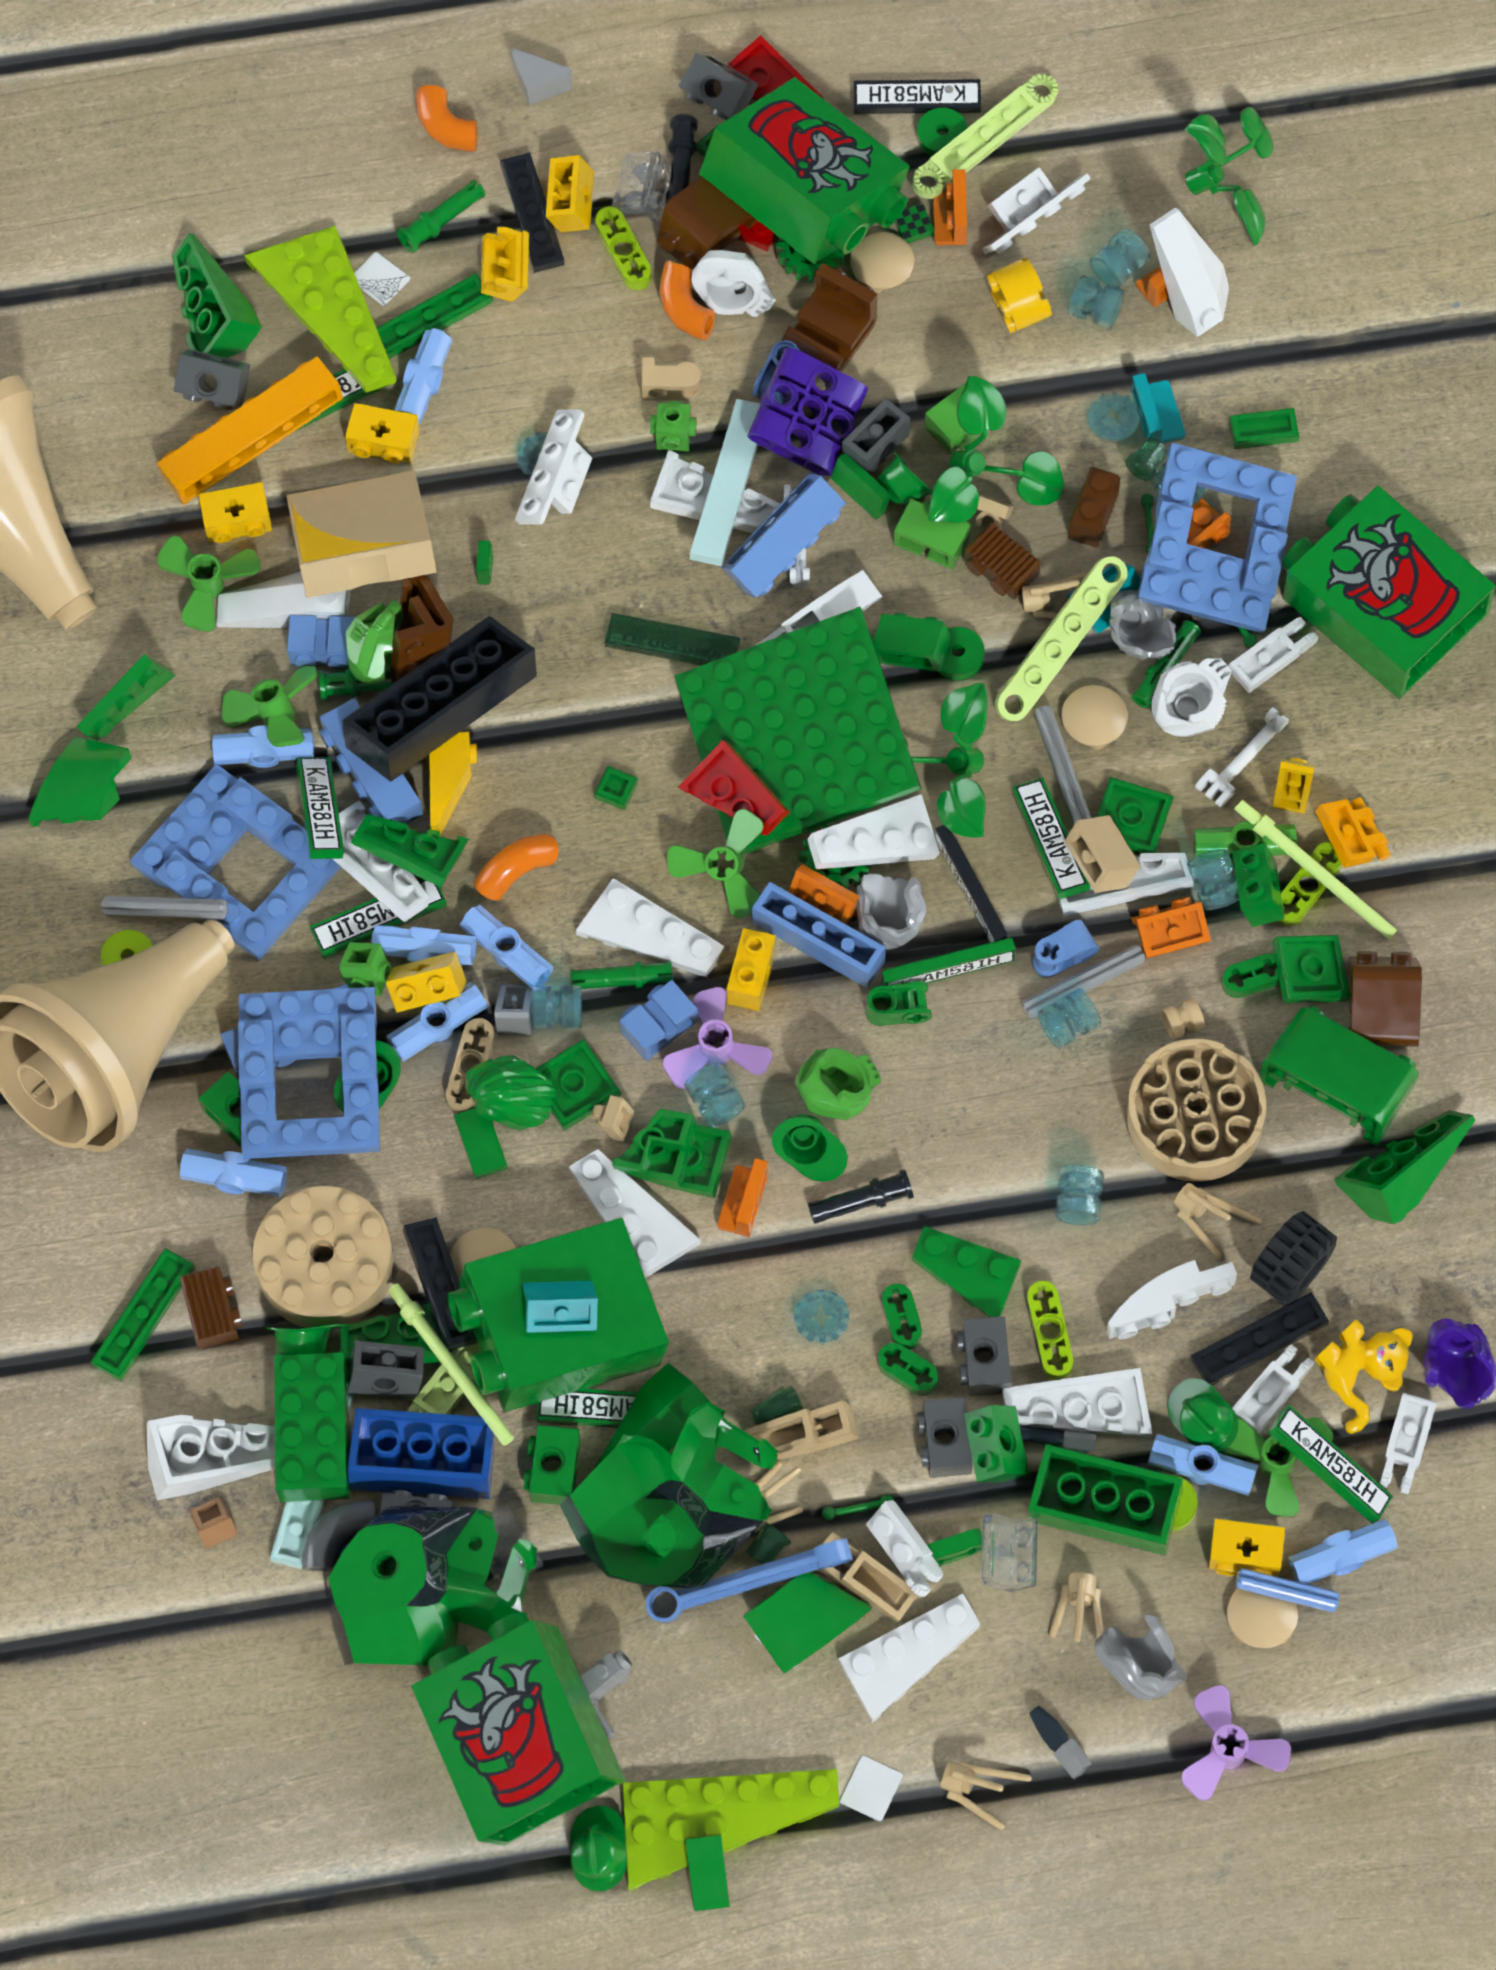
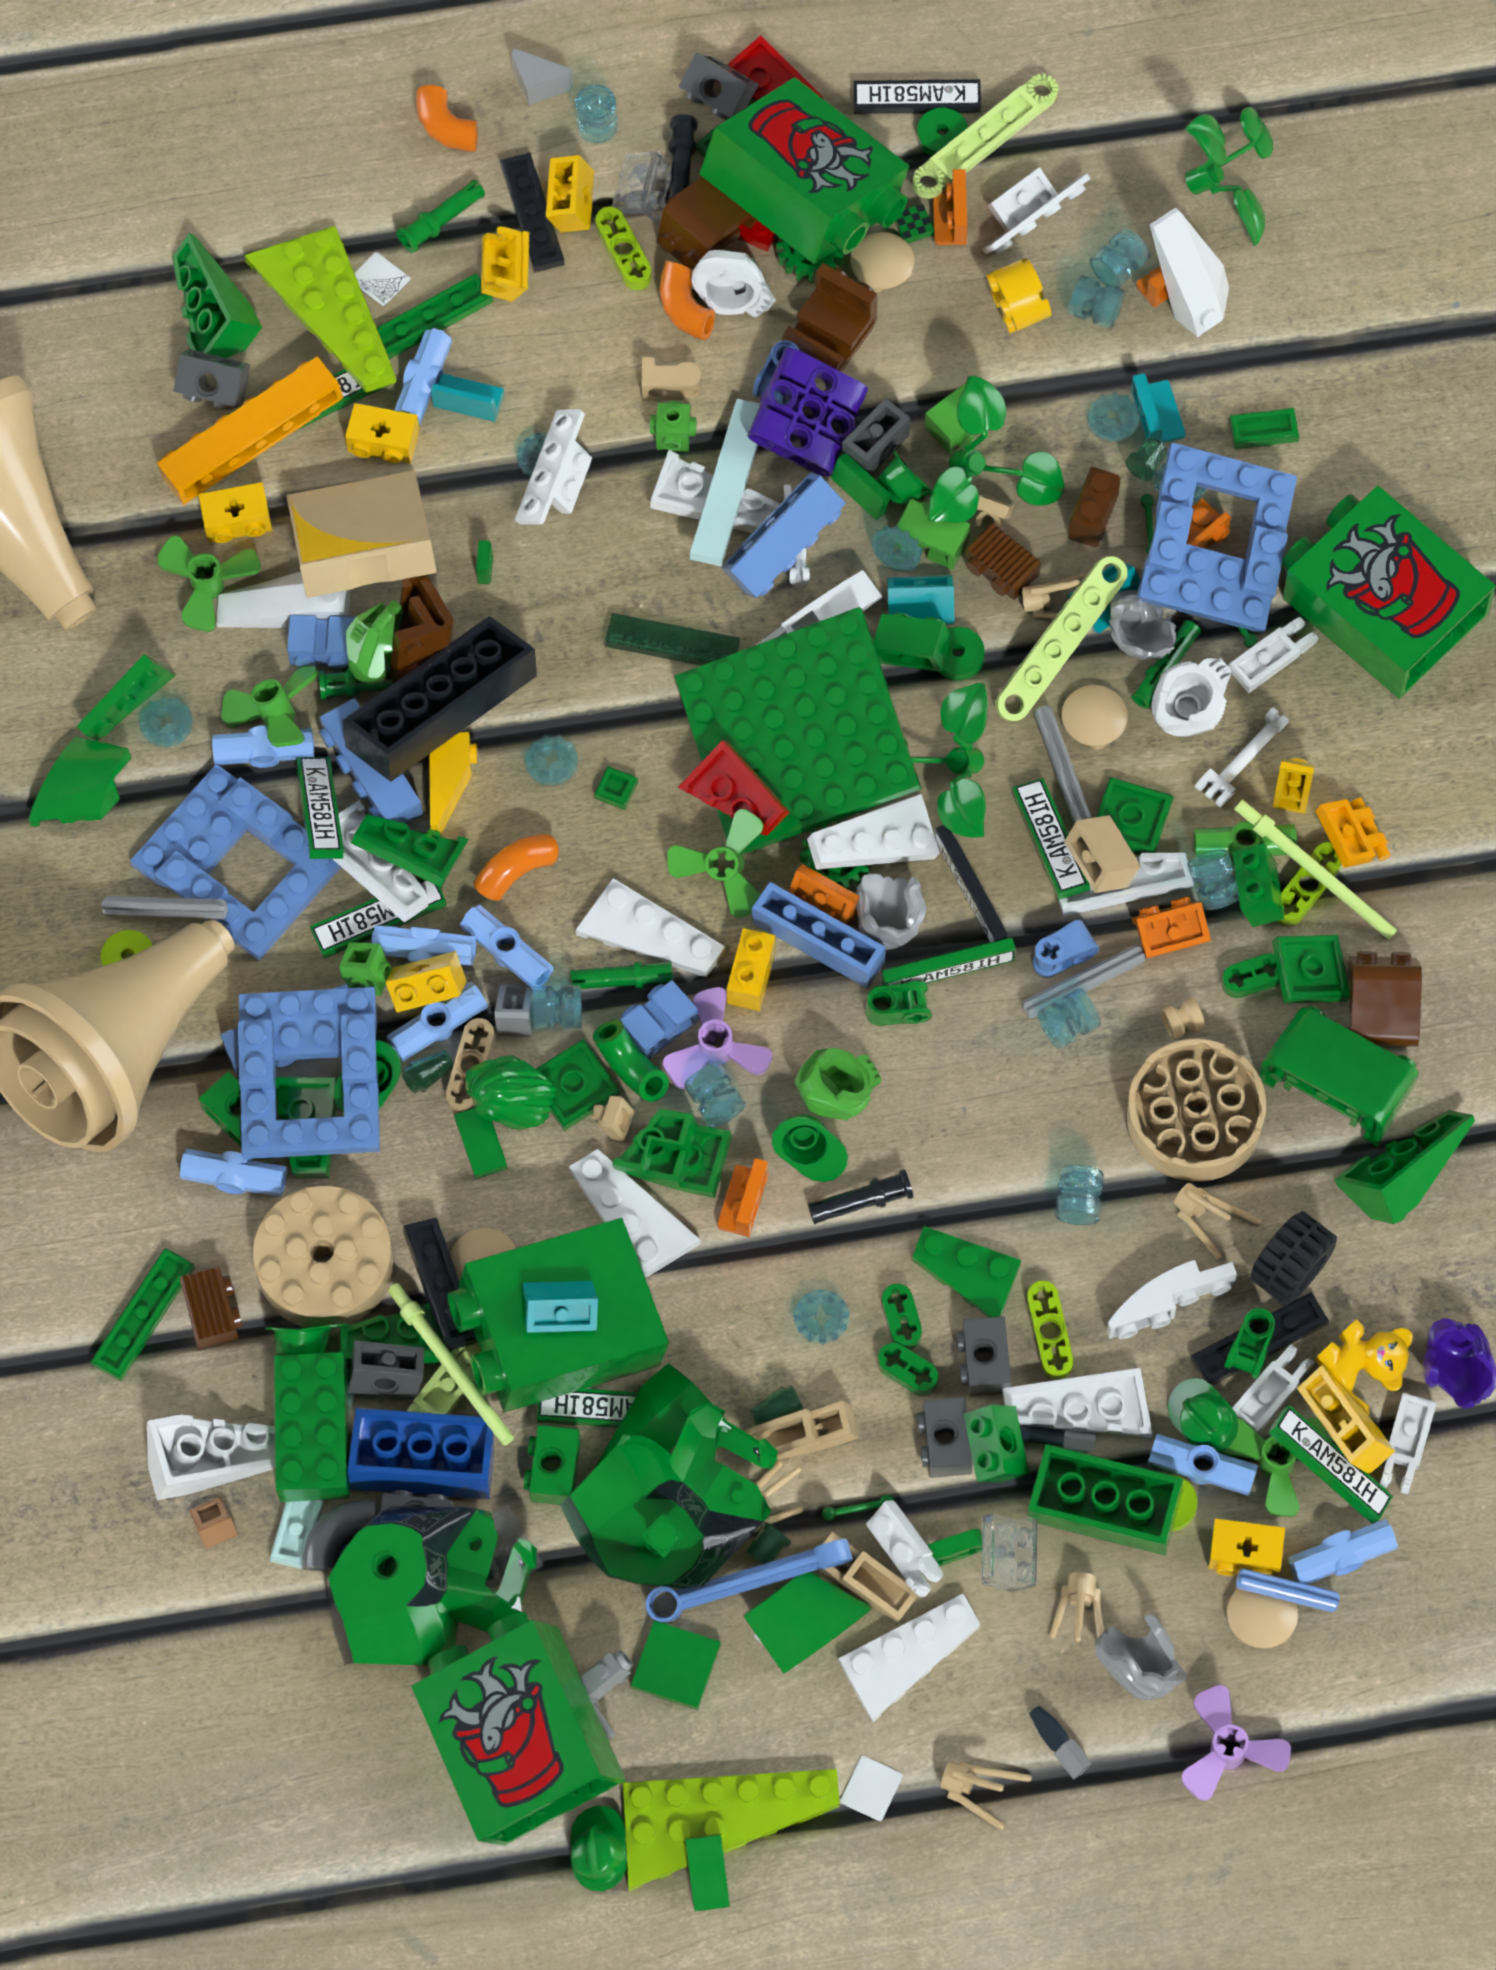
none -> clear light blue gear [139,696,193,747]
none -> green wing [276,1077,337,1178]
none -> clear green cone [401,1050,454,1094]
none -> teal panel [431,373,504,422]
none -> clear light blue gear [525,734,578,785]
none -> clear light blue wheel [575,85,618,143]
none -> green cylinder [593,1020,669,1102]
none -> green tile [631,1620,721,1710]
none -> clear light blue gear [872,525,923,571]
none -> teal panel [887,575,955,624]
none -> green piece [1224,1308,1275,1380]
none -> yellow slope [1297,1365,1395,1474]

